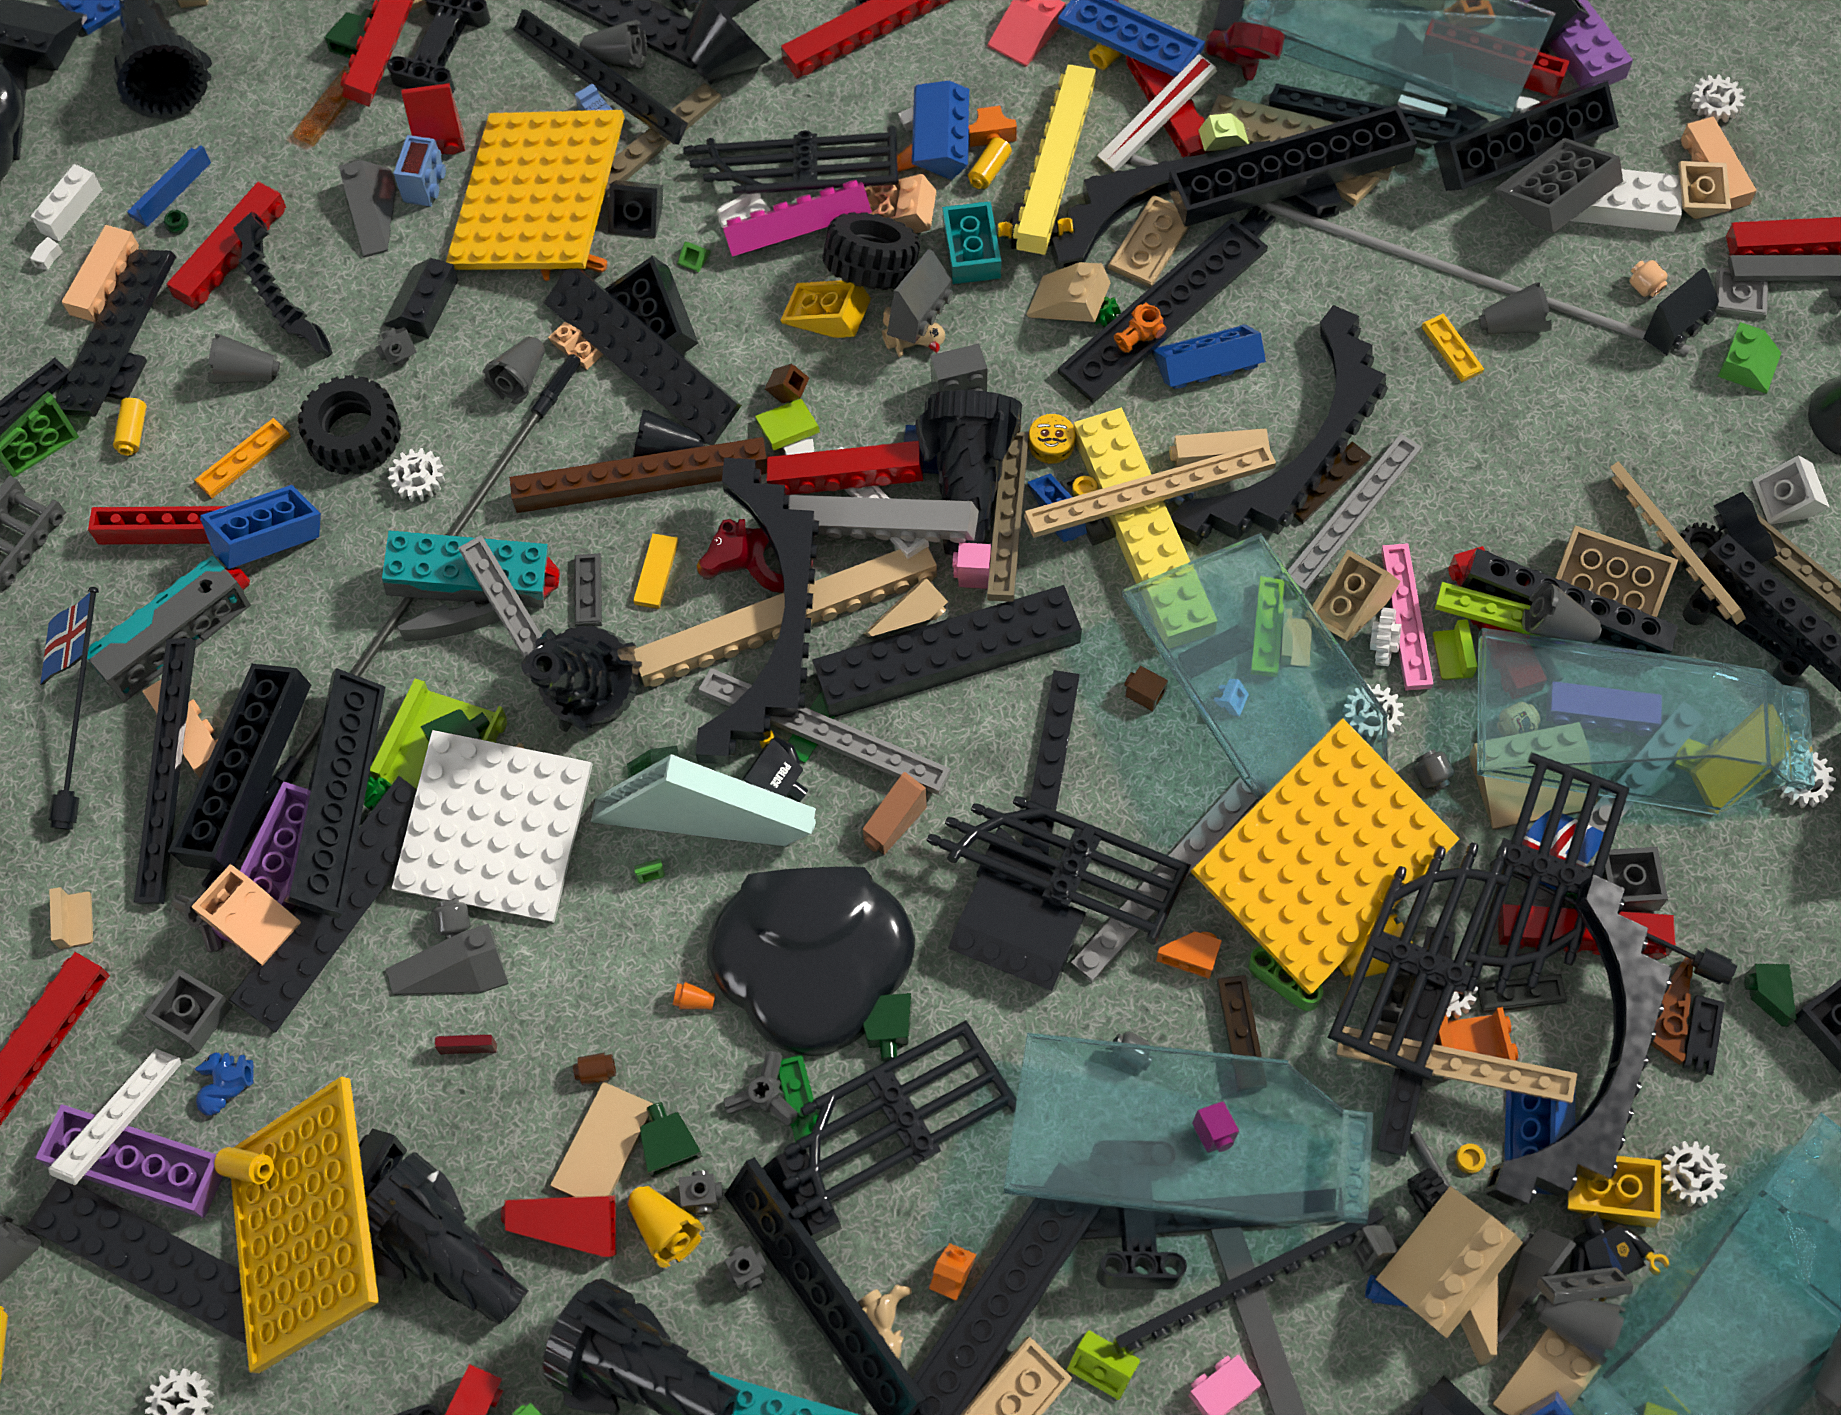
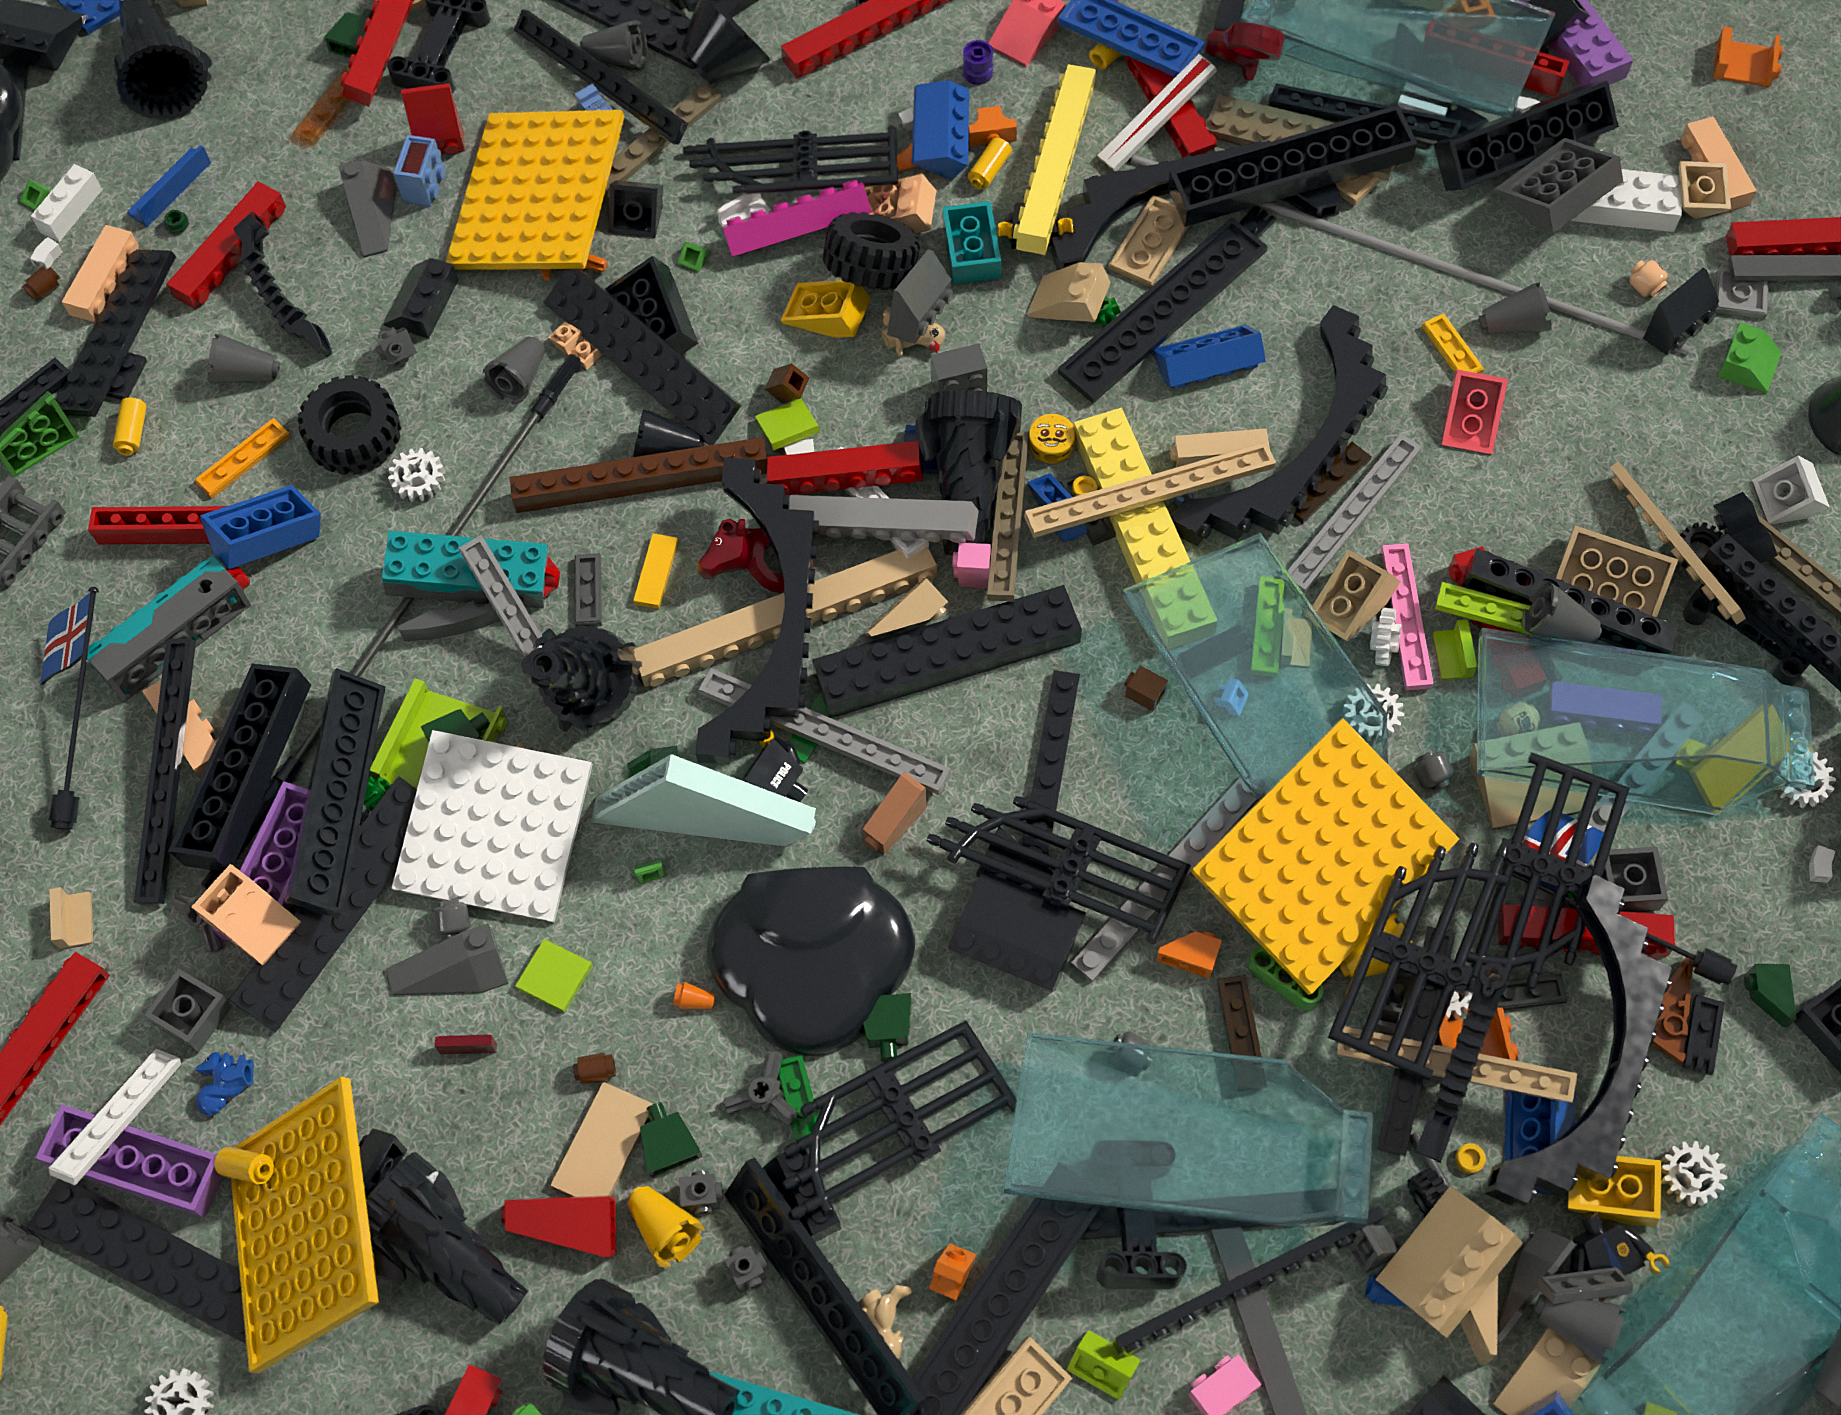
orange connector [1114,303,1167,353] -> none
magenta brick [1192,1101,1239,1153] -> none
yellowish green slope [1199,113,1249,151] -> none
white gear [1690,75,1745,122] -> none
none -> bright green slope [19,180,52,210]
none -> reddish brown brick [21,266,60,302]
none -> lime tile [515,939,593,1013]
none -> dark purple wheel [963,40,993,85]
none -> black piece [1415,963,1507,1163]
none -> coral slope [1441,369,1508,454]
none -> orange panel [1713,26,1783,87]
none -> white piece [1809,845,1835,883]

